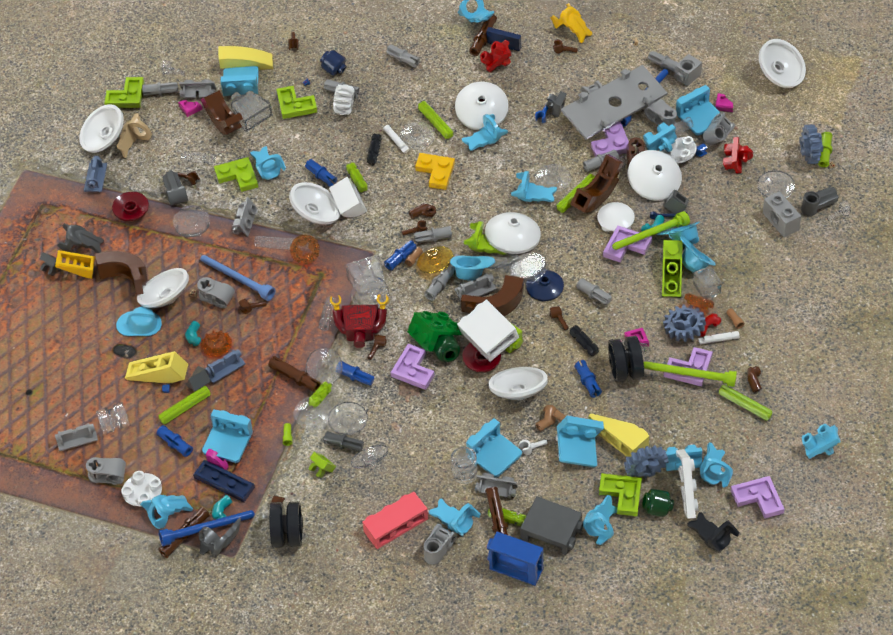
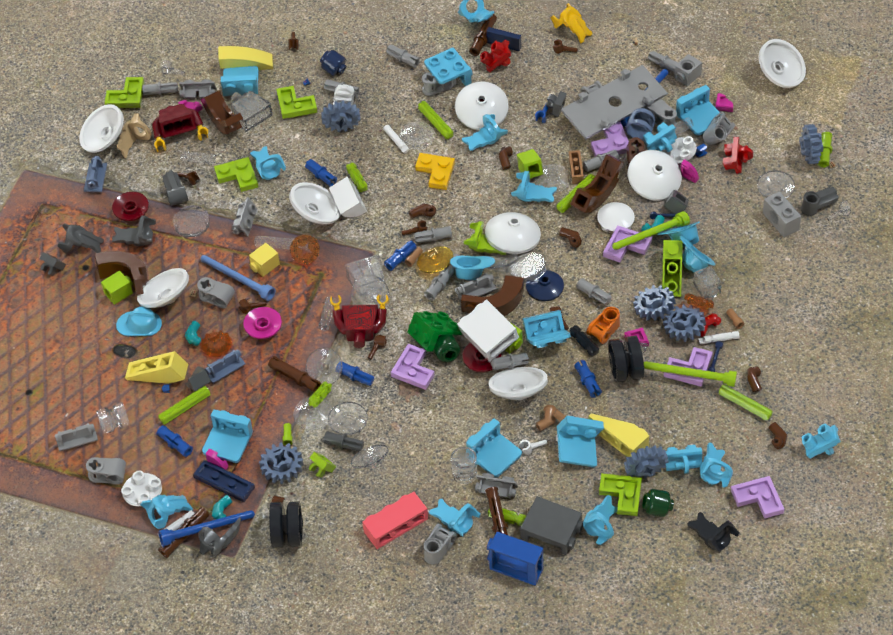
yellow slope [55,250,95,279] -> none
black axle [367,133,382,165] -> none
white wing [676,449,698,518] -> none
none -> lime brick [101,271,133,305]
none -> dark grey hair [112,216,156,247]
none -> dark red torso [152,104,208,152]
none -> white wheel [157,510,194,536]
none -> dark pink dish [243,307,282,339]
none -> light yellow brick [249,243,280,277]
none -> sand blue gear [259,443,303,484]
none -> sand blue gear [321,100,360,132]
none -> light grey piece [422,72,457,96]
none -> medium azure bracket [424,47,473,86]
none -> light grey axle [491,352,529,370]
none -> reddish brown arm [499,146,513,170]
none -> lime brick [517,149,543,178]
none -> medium azure bracket [522,310,571,348]
none -> reddish brown arm [559,227,582,248]
none -> medium nougat piece [569,150,584,184]
none -> orange piece [586,307,620,344]
none -> sand blue helmet [626,108,655,140]
none -> sand blue gear [633,285,676,321]
none -> dark pink tile [680,159,699,183]
none -> dark blue hinge [708,341,723,372]
none -> reddish brown arm [769,422,787,449]

